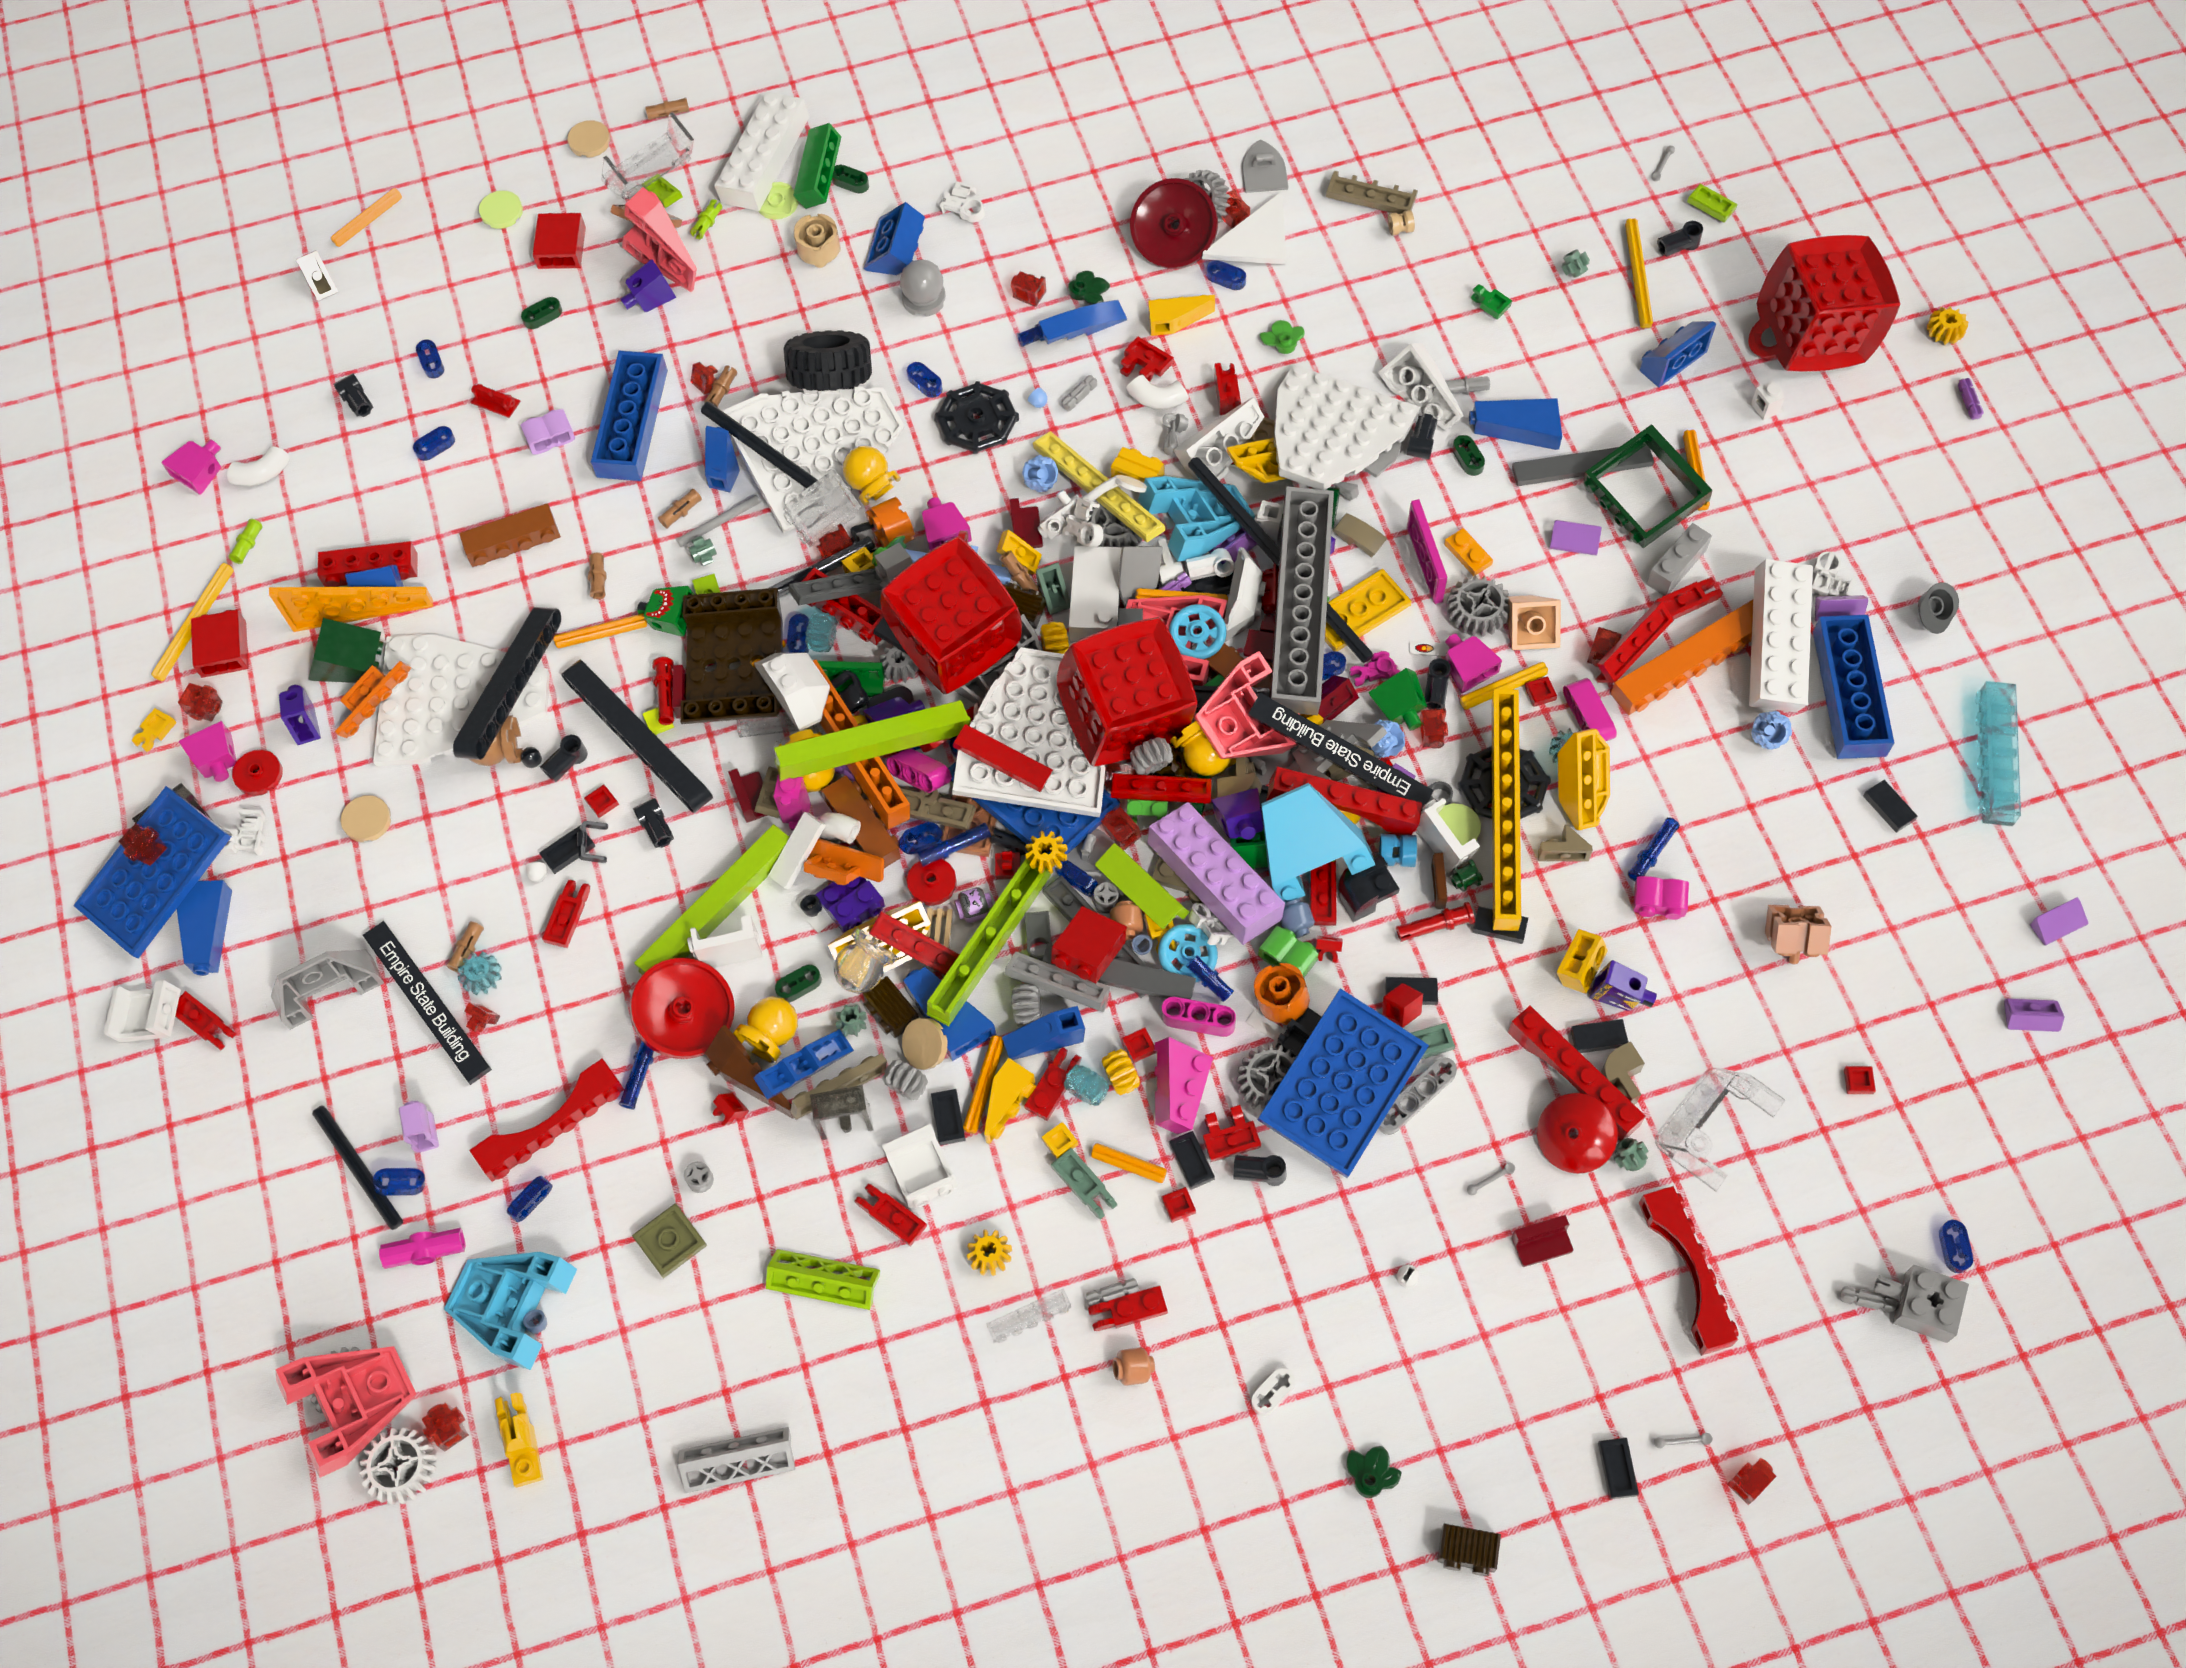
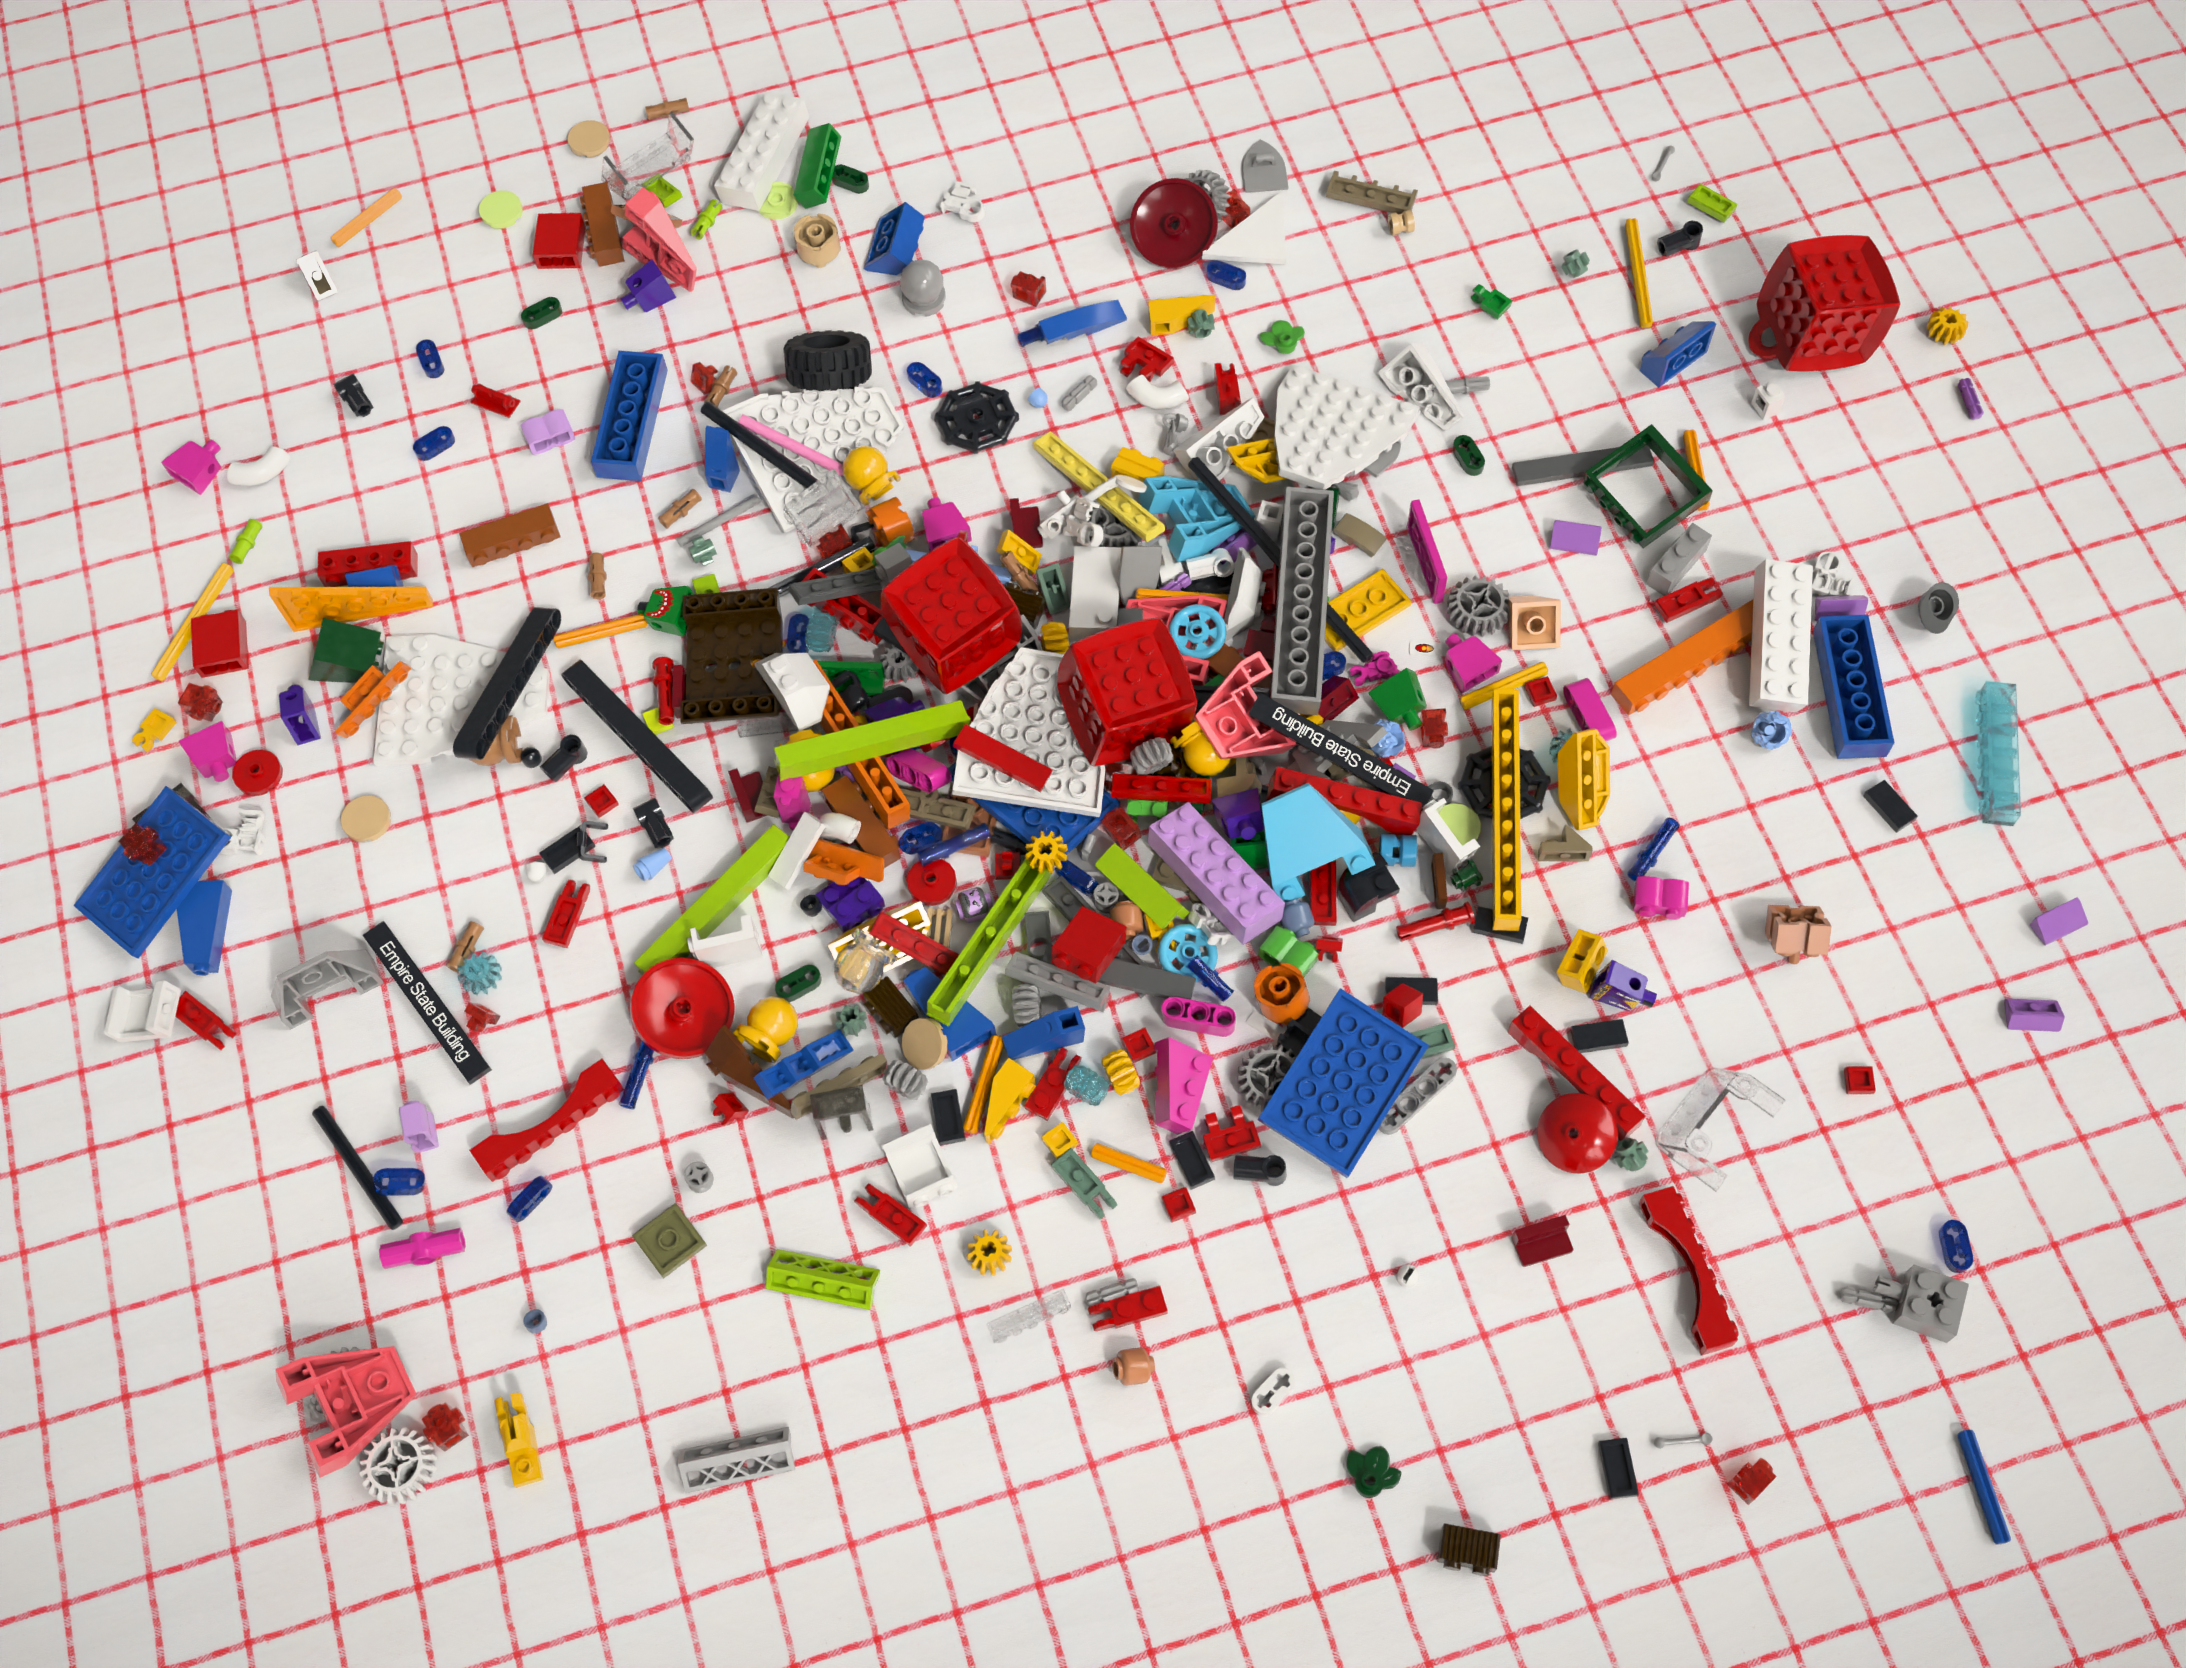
medium azure wedge [444,1252,577,1370] -> none
light blue piece [1022,455,1058,492] -> none
dark green plate [1068,271,1110,304] -> none
black piece [1407,414,1438,460] -> none
black piece [1424,658,1451,711] -> none
light orange plate [1444,528,1493,576] -> none
light grey hinge [1467,1163,1515,1195] -> none
blue slope [1469,398,1562,450] -> none
clear red brick [1587,627,1622,668] -> none
red panel [1595,602,1674,683] -> none
dark tan brick [1601,1041,1645,1105] -> none
none -> dark orange brick [580,182,625,267]
none -> light blue cone [633,848,672,881]
none -> bright pink piece [738,414,843,477]
none -> sand green gear [1187,310,1215,338]
none -> blue axle [1957,1430,2011,1544]

